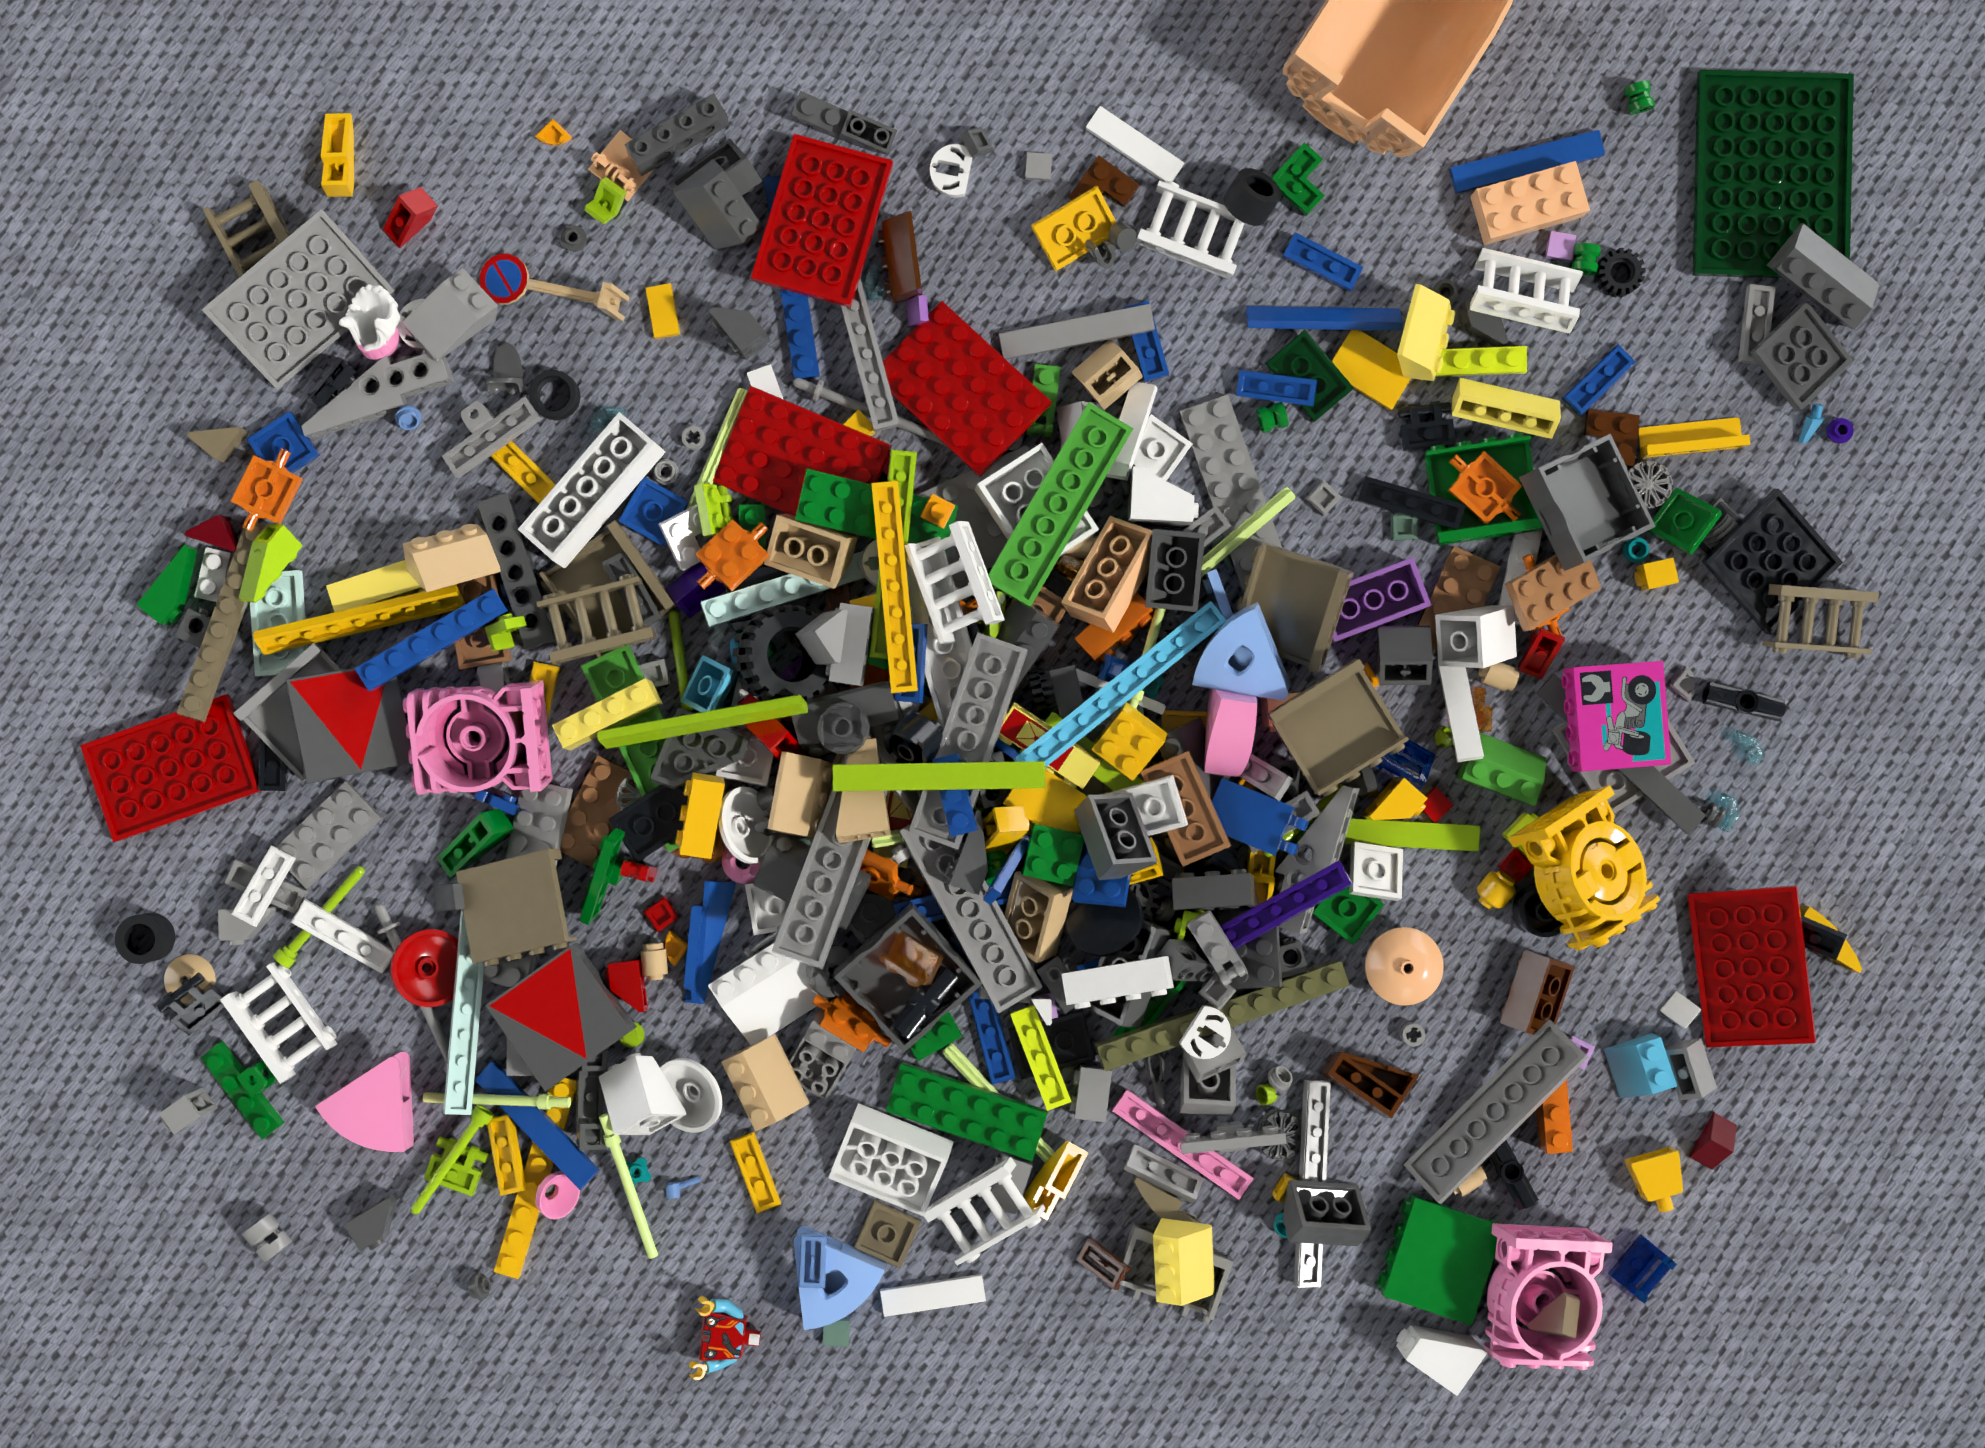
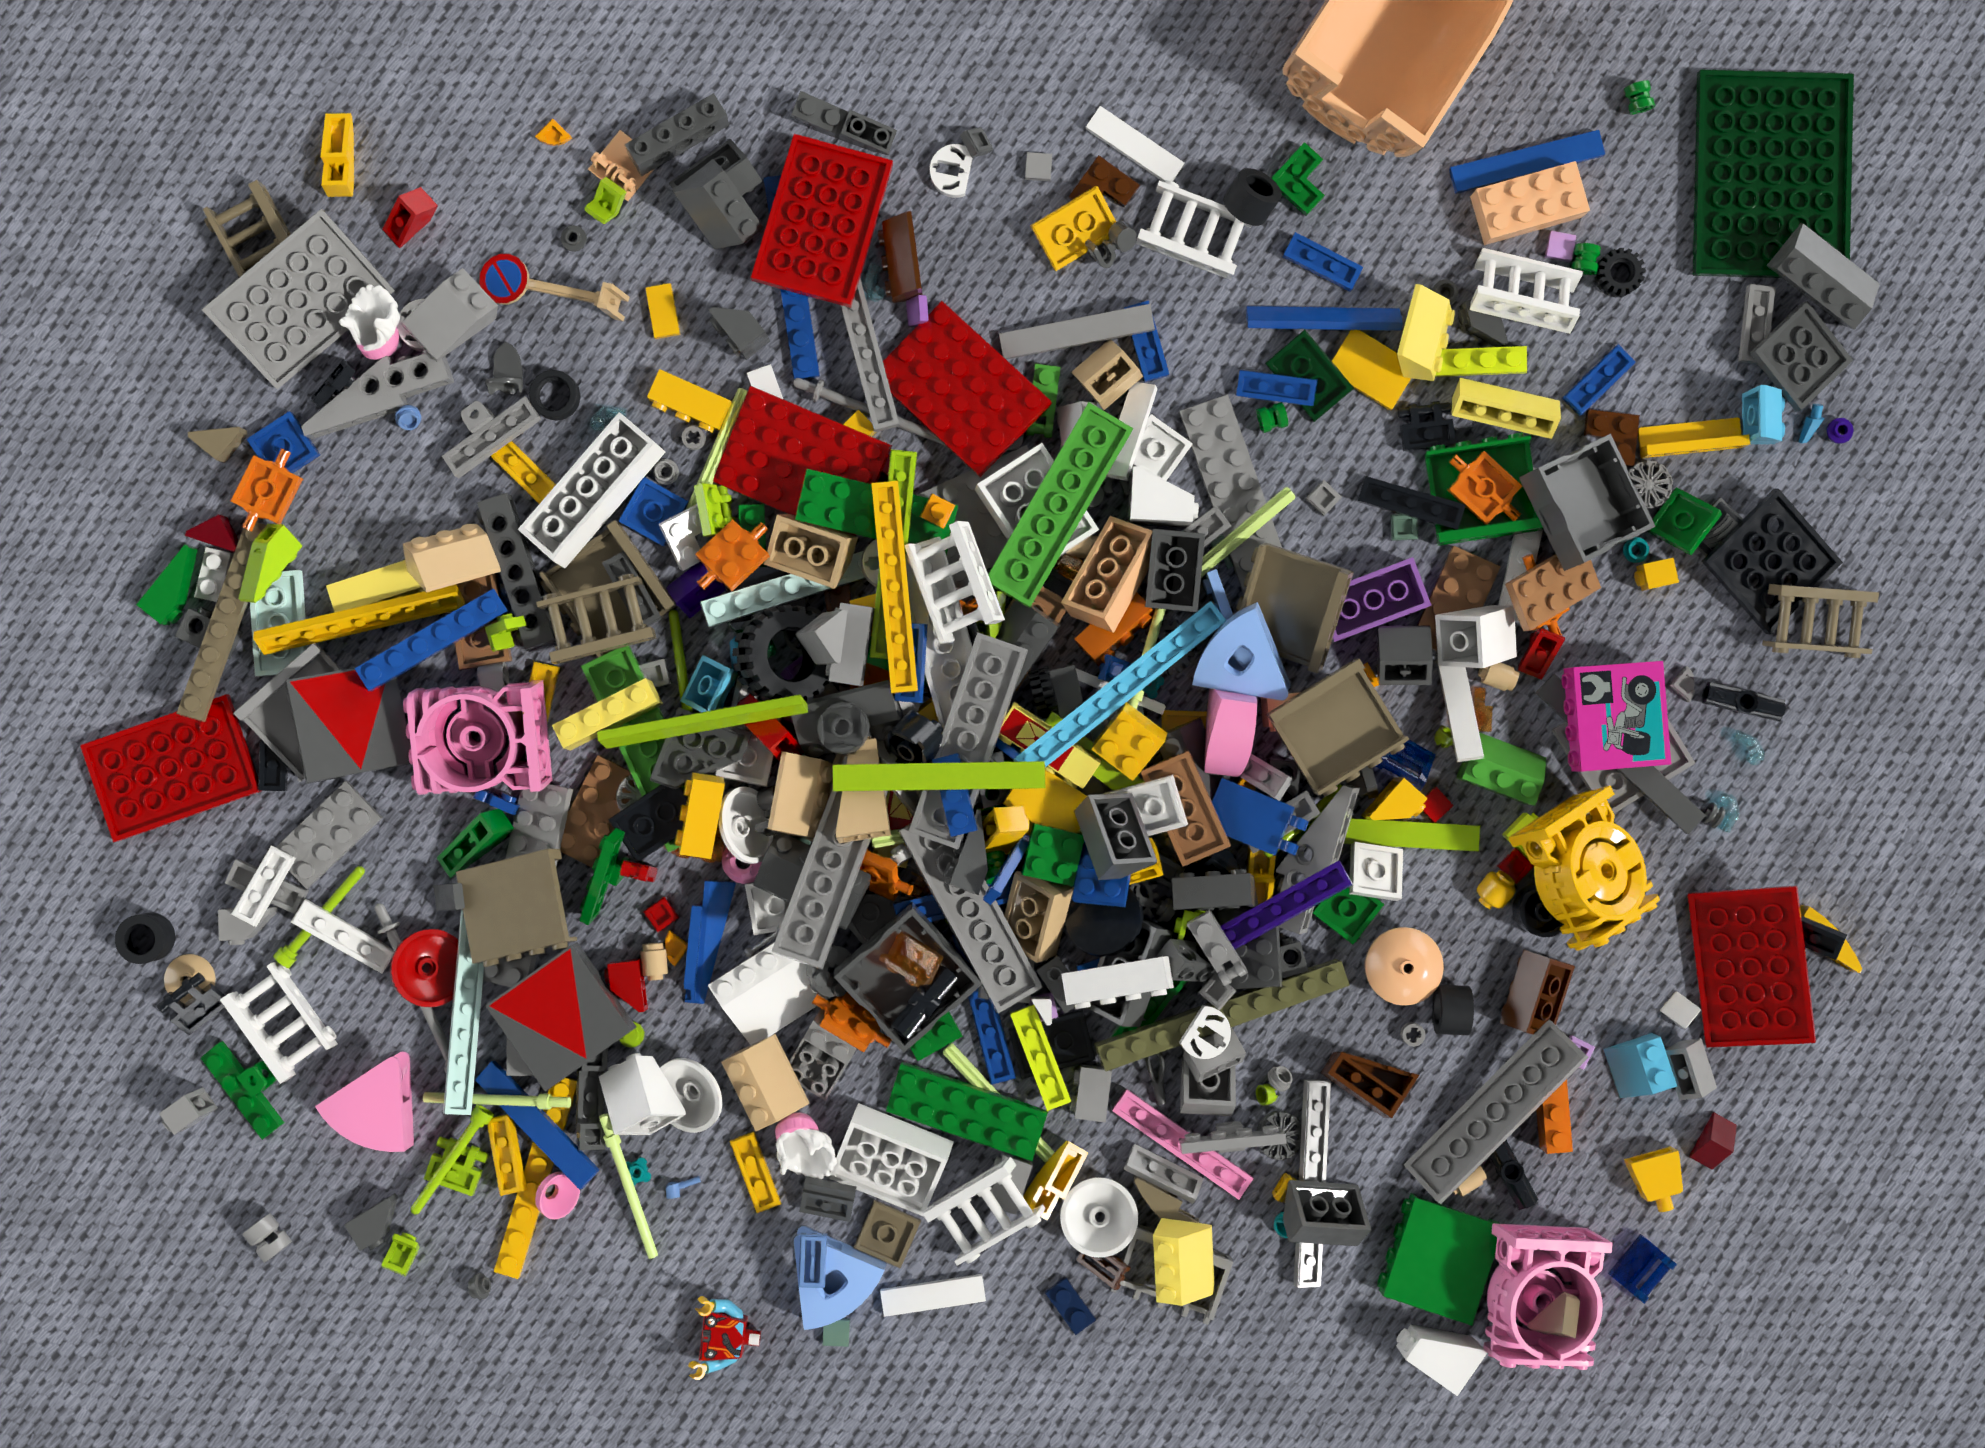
none -> lime bracket [381,1232,420,1277]
none -> yellow brick [647,369,732,433]
none -> white hair [775,1112,837,1179]
none -> dark grey plate [799,1176,857,1222]
none -> dark blue plate [1045,1277,1096,1335]
none -> white dish [1060,1178,1138,1257]
none -> black piece [1432,985,1474,1035]
none -> medium azure slope [1742,385,1785,444]

